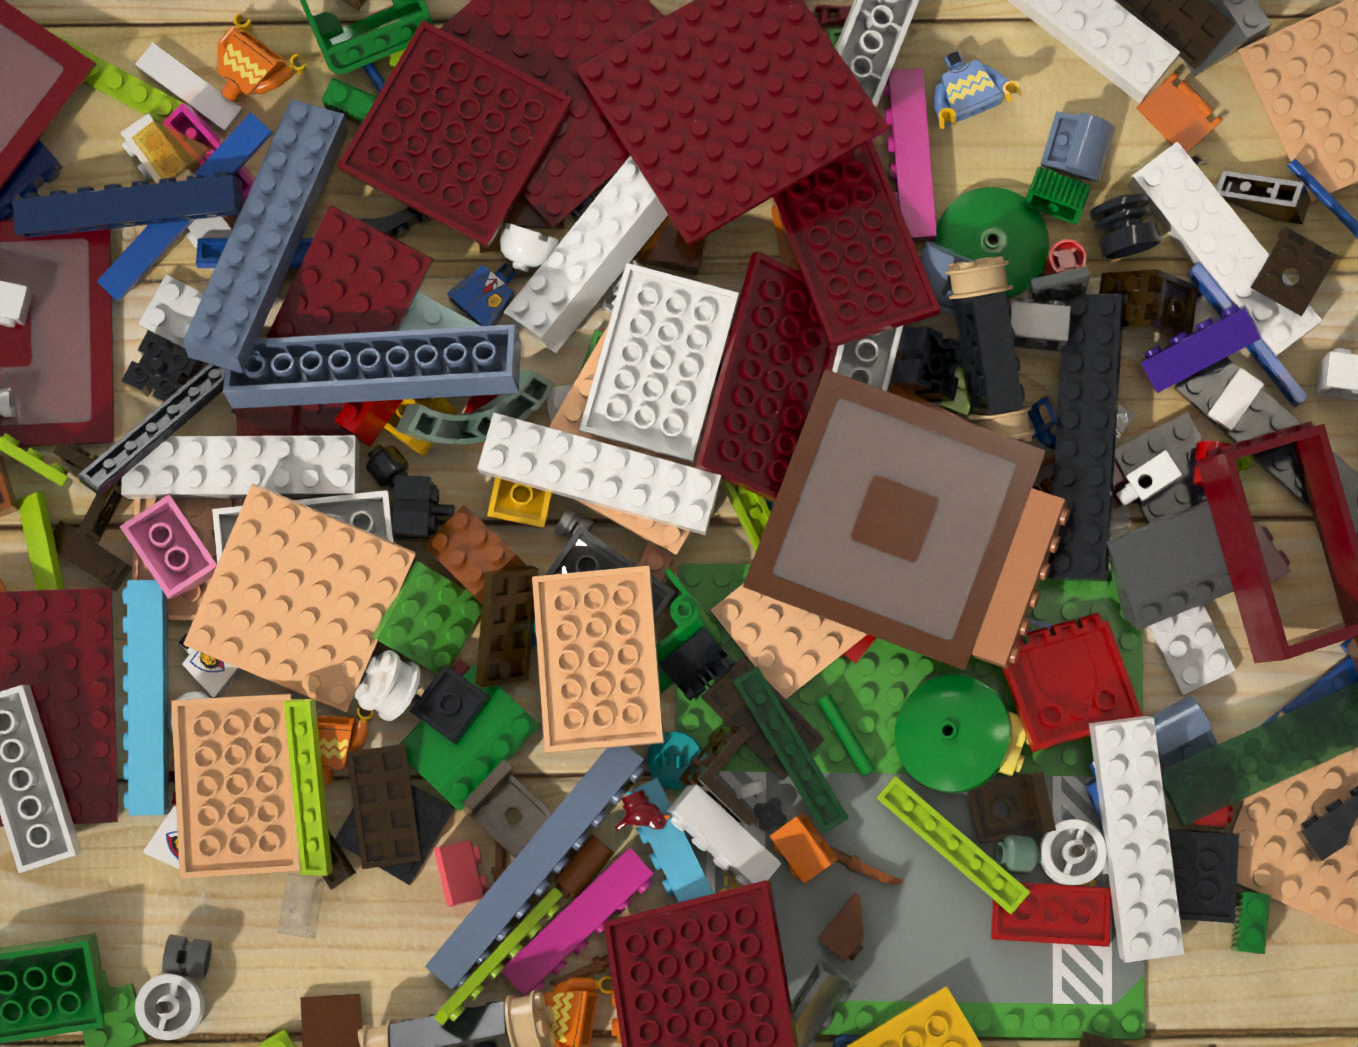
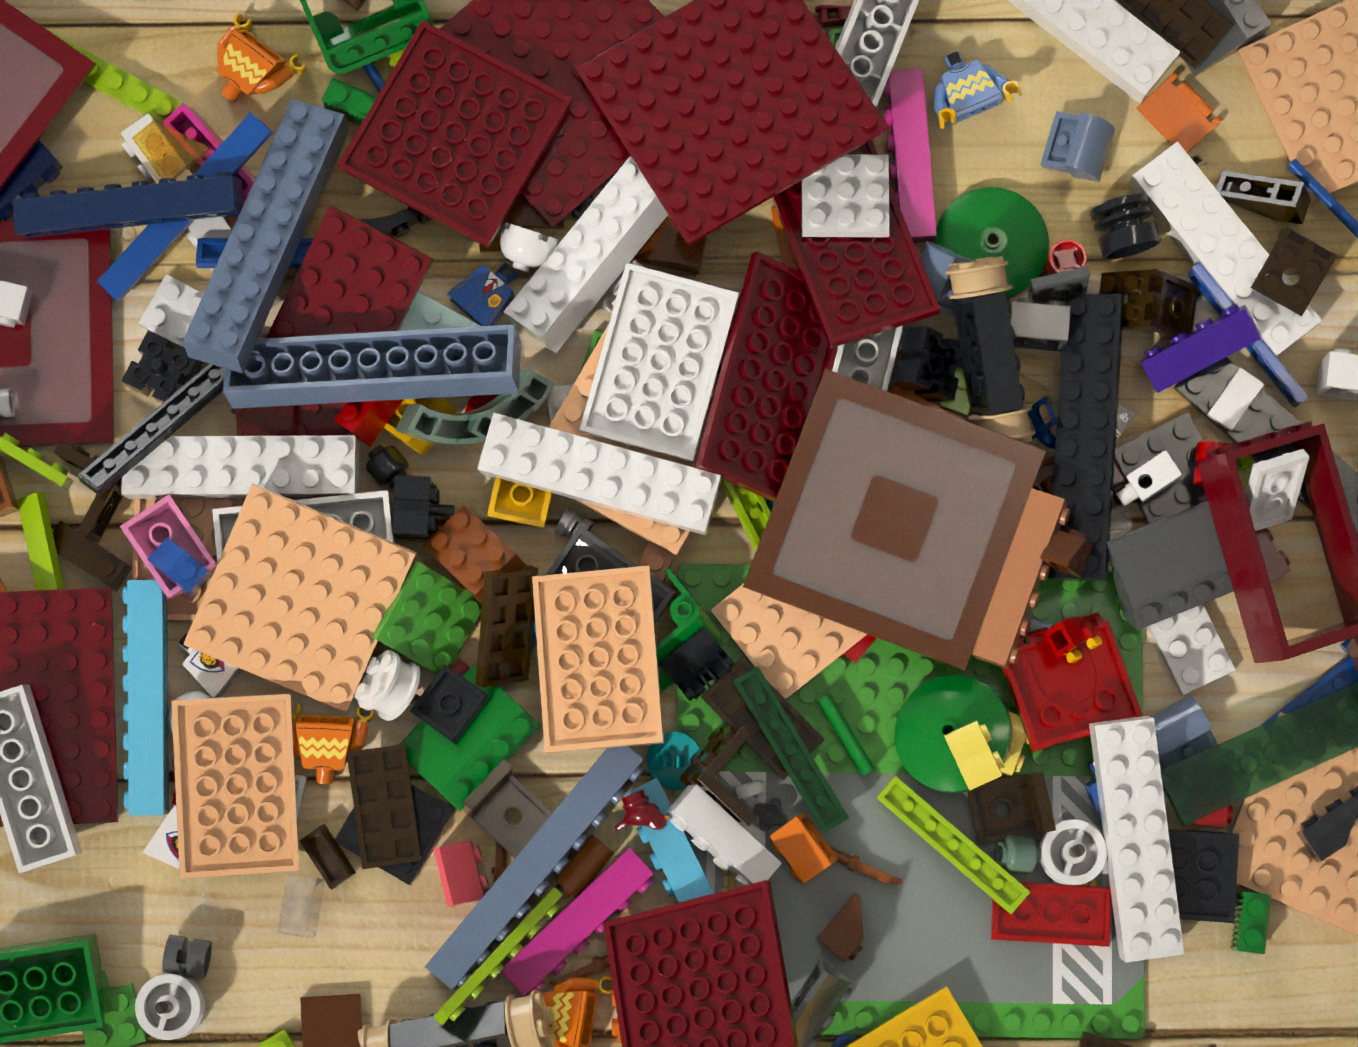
white tile [135,42,243,133] -> none
lime plate [284,699,333,876] -> none
green brick [1023,166,1091,225] -> none
none -> blue slope [147,538,211,598]
none -> white plate [802,154,889,237]
none -> light yellow brick [944,720,1005,791]
none -> reddish brown slope [1040,529,1093,578]
none -> red piece [1044,617,1102,663]
none -> white plate [1245,449,1310,531]

